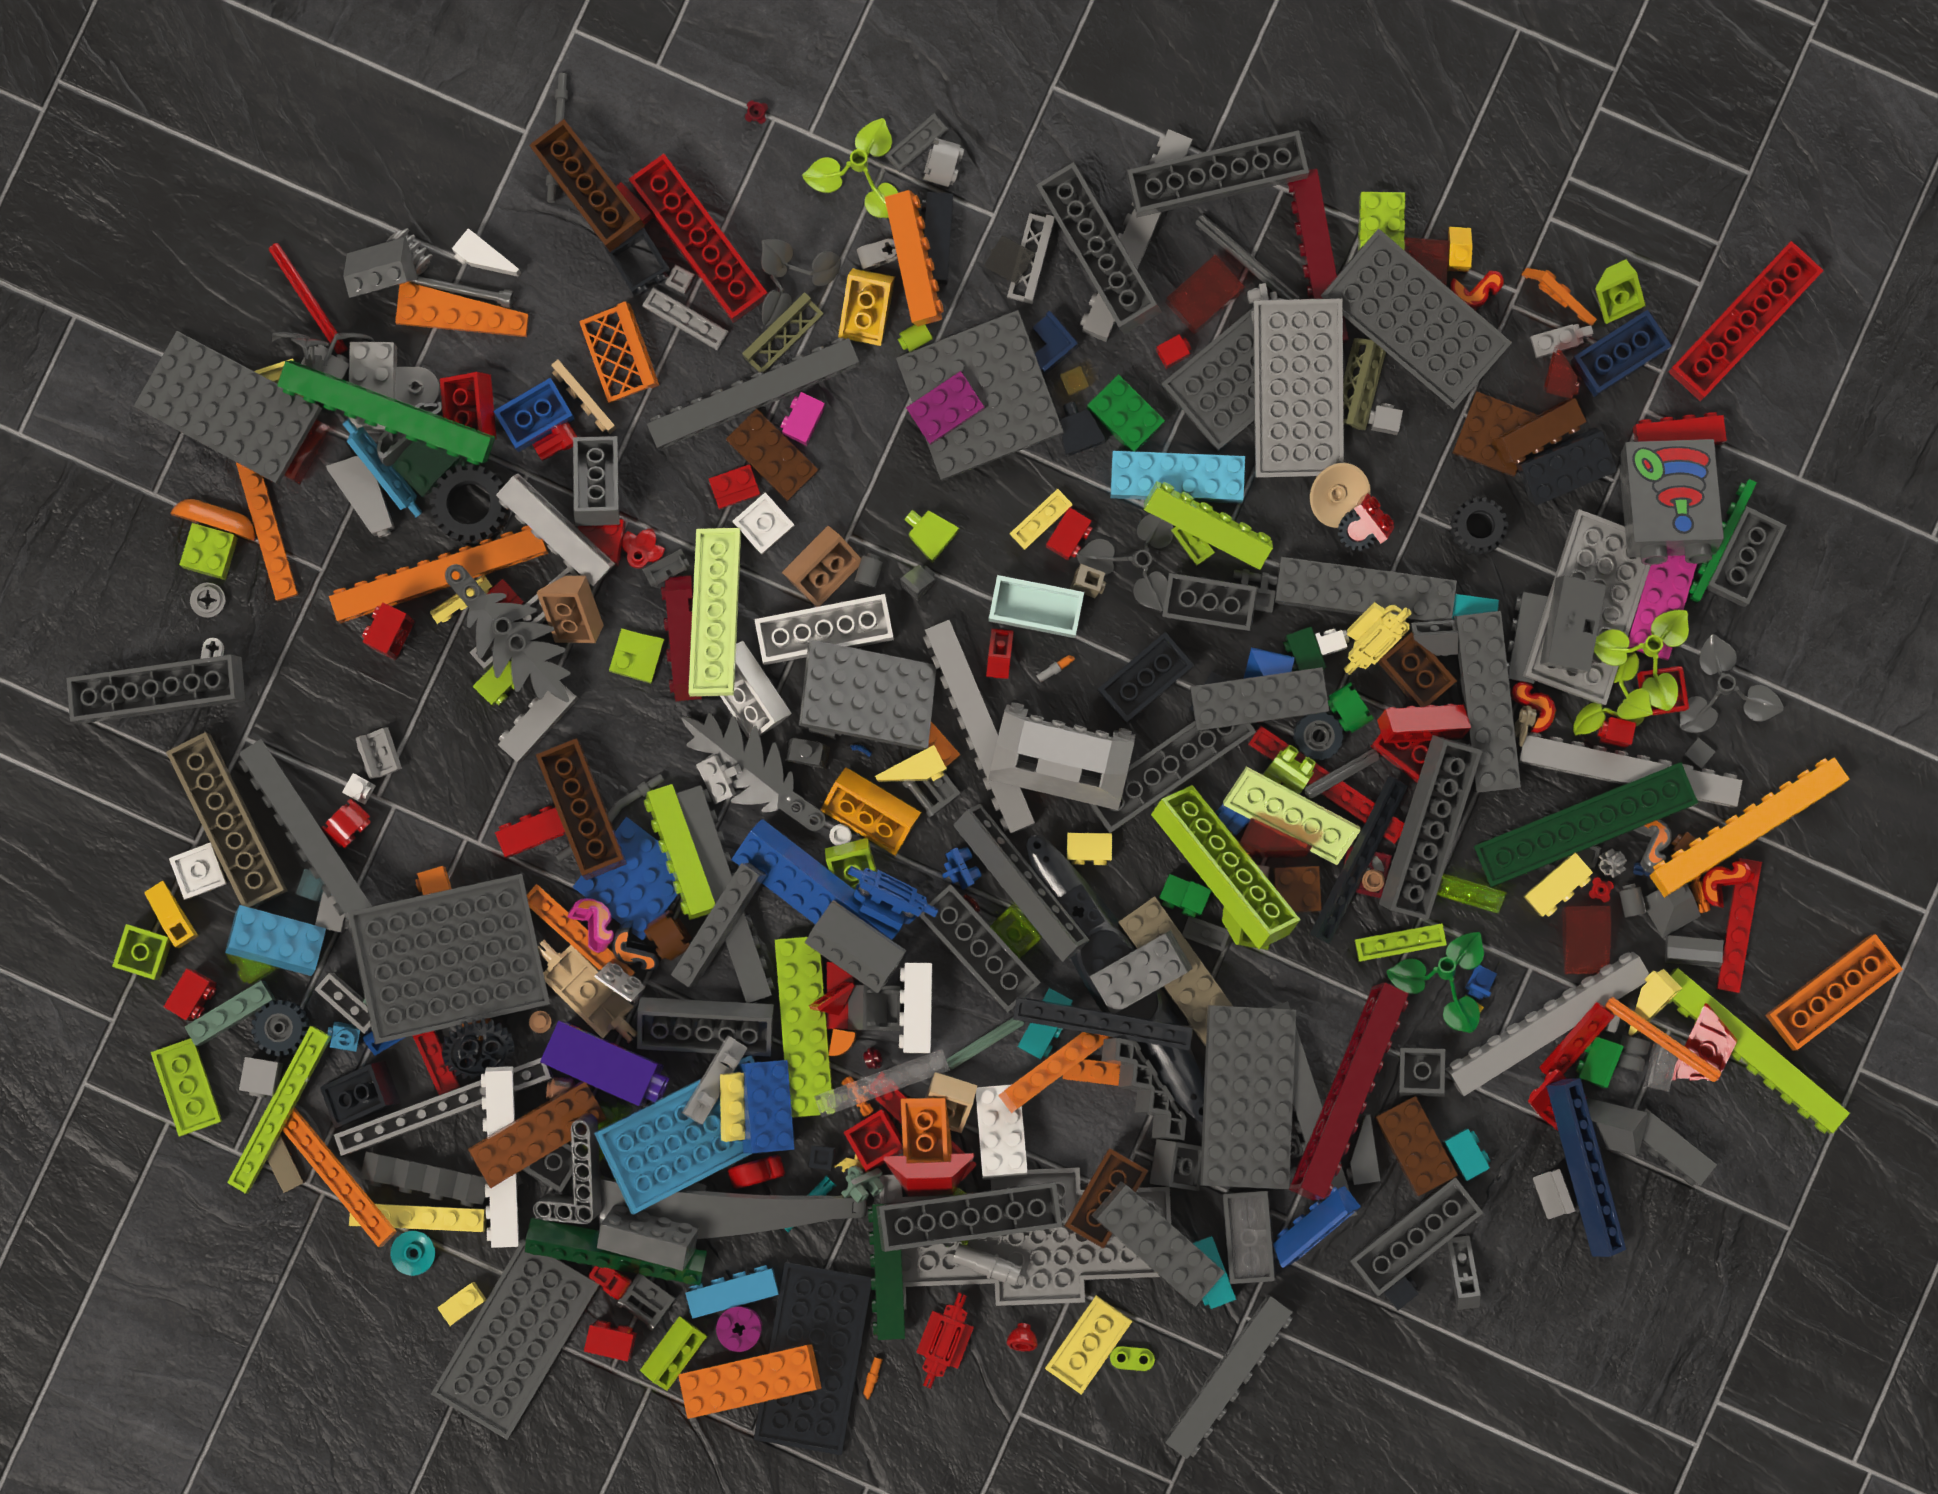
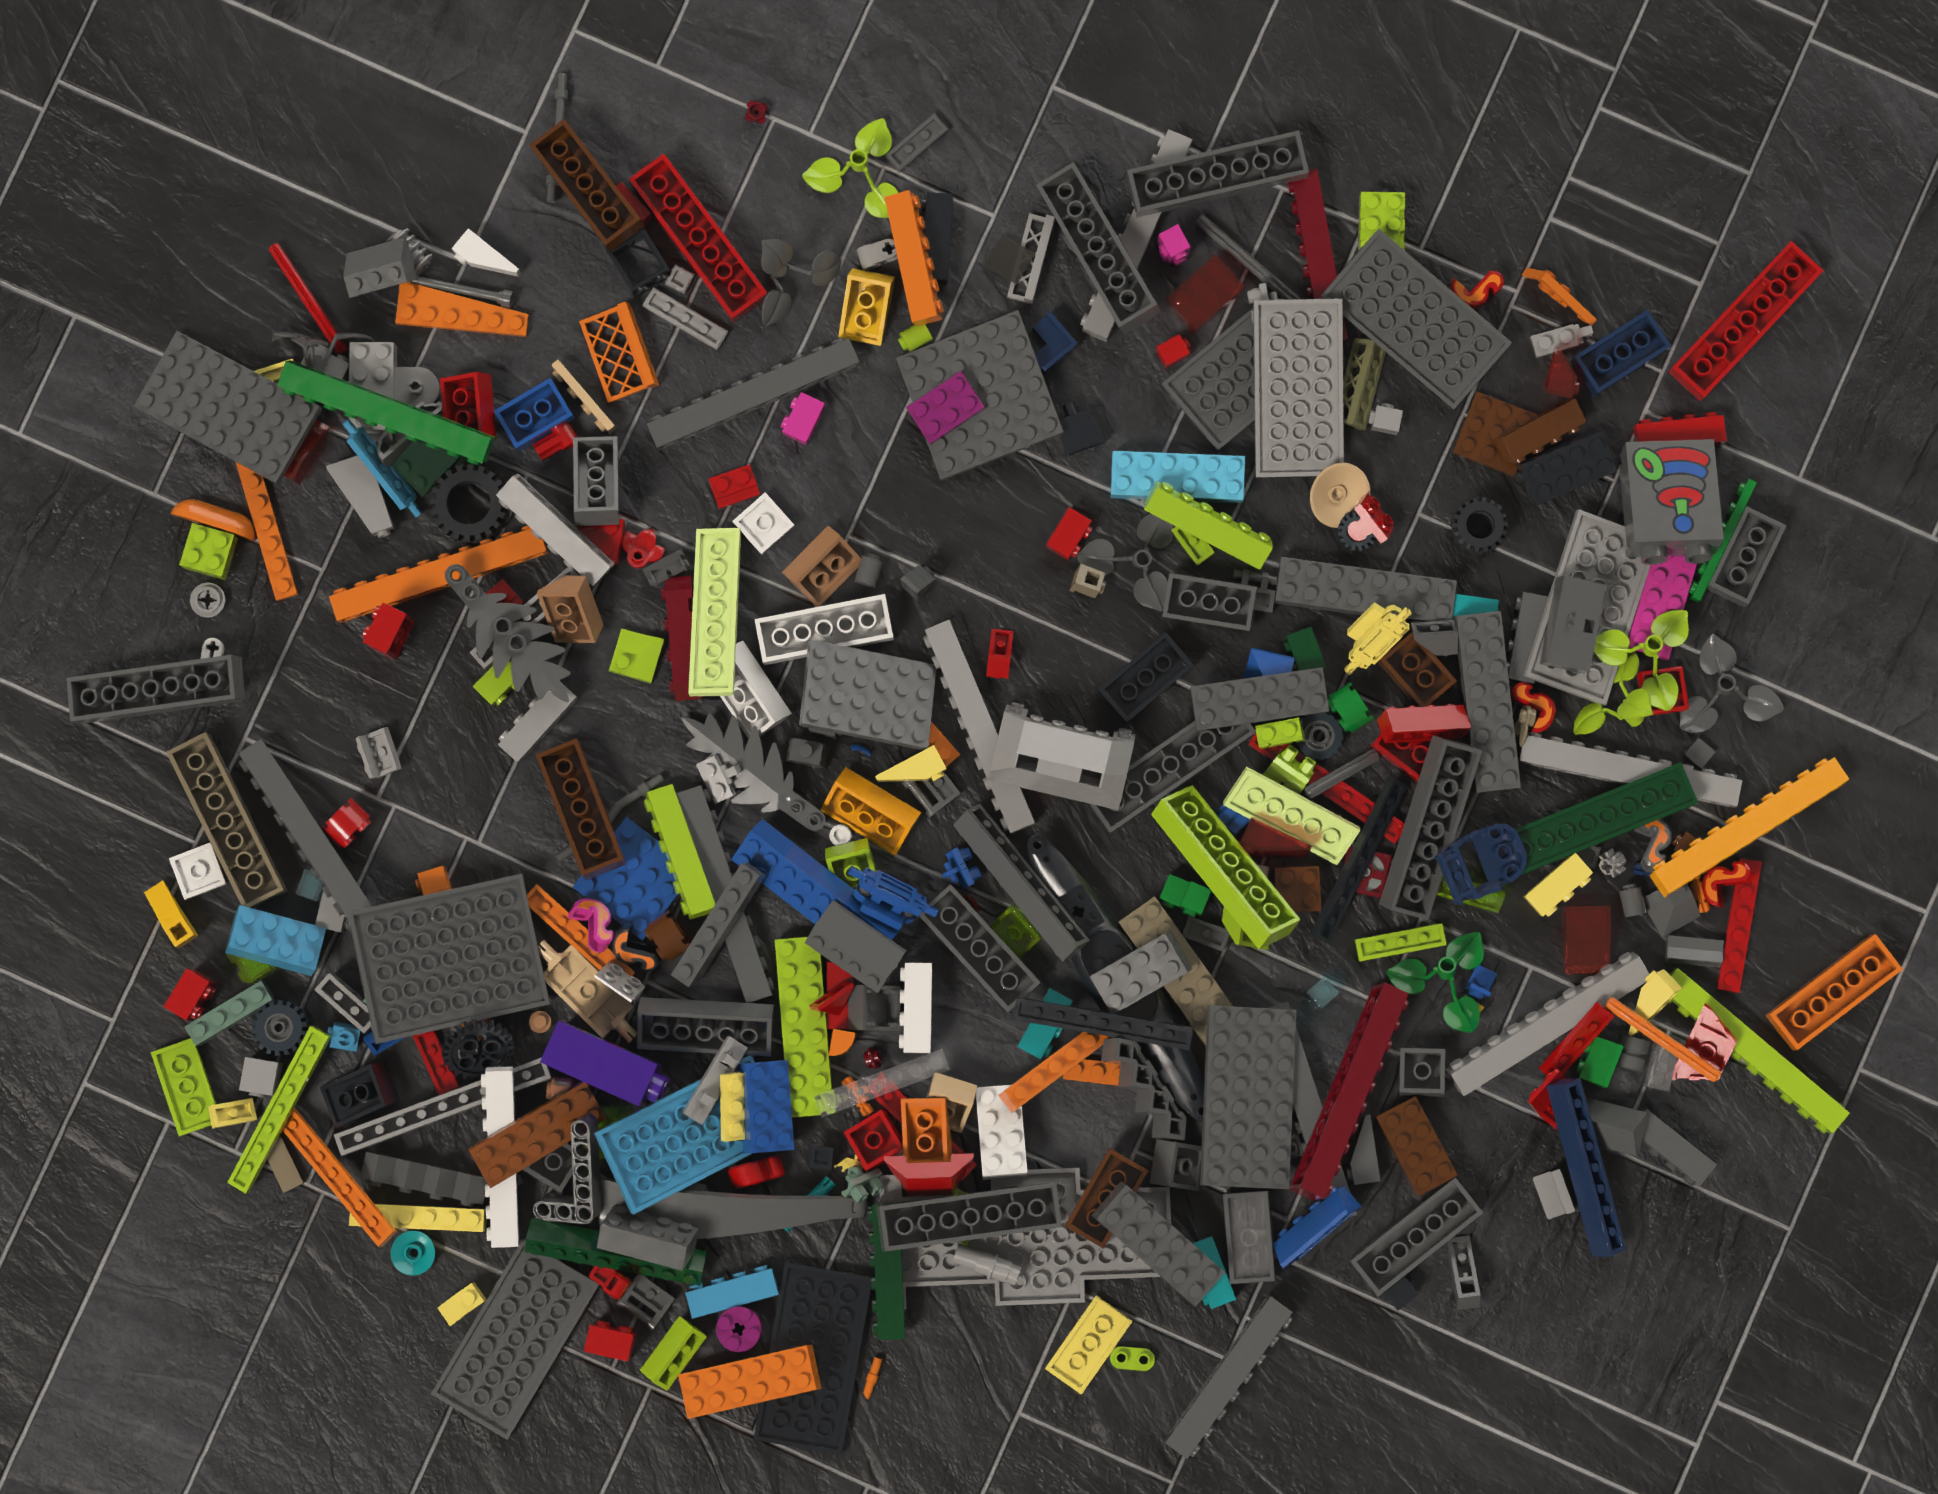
lime brick [112,924,172,981] -> none
white brick [342,773,376,804] -> none
light yellow plate [430,575,492,624] -> none
red brick [495,805,566,858] -> none
reddish brown plate [726,408,819,502] -> none
olive fence [742,292,824,373] -> none
lime torso [905,510,959,563] -> none
red piece [916,1293,974,1389] -> none
light grey brick [923,137,964,187] -> none
sand green axle [946,1018,1025,1069] -> none
light aqua piece [989,575,1084,638] -> none
red brick [1006,1323,1038,1351] -> none
light yellow plate [1010,489,1073,550] -> none
light grey piece [1036,655,1075,683] -> none
clear yellow plate [1060,366,1089,396] -> none
light yellow brick [1067,833,1112,865] -> none
green brick [1087,374,1165,452] -> none
white brick [1315,628,1349,657] -> none
medium nougat plate [1362,869,1385,892] -> none
clear red brick [1404,237,1449,285] -> none
teal brick [1443,1129,1491,1181] -> none
yellow slope [1446,227,1472,272] -> none
red plate [1589,877,1614,902] -> none
lime slope [1595,259,1646,324] -> none
red brick [1597,717,1636,748] -> none
light grey tile [1604,1013,1620,1033] -> none
none -> light yellow plate [208,1098,257,1129]
none -> dark pink brick [1157,224,1191,266]
none -> lime brick [1255,718,1305,749]
none -> clear light blue brick [1306,977,1339,1009]
none -> dark blue slope [1434,824,1527,905]

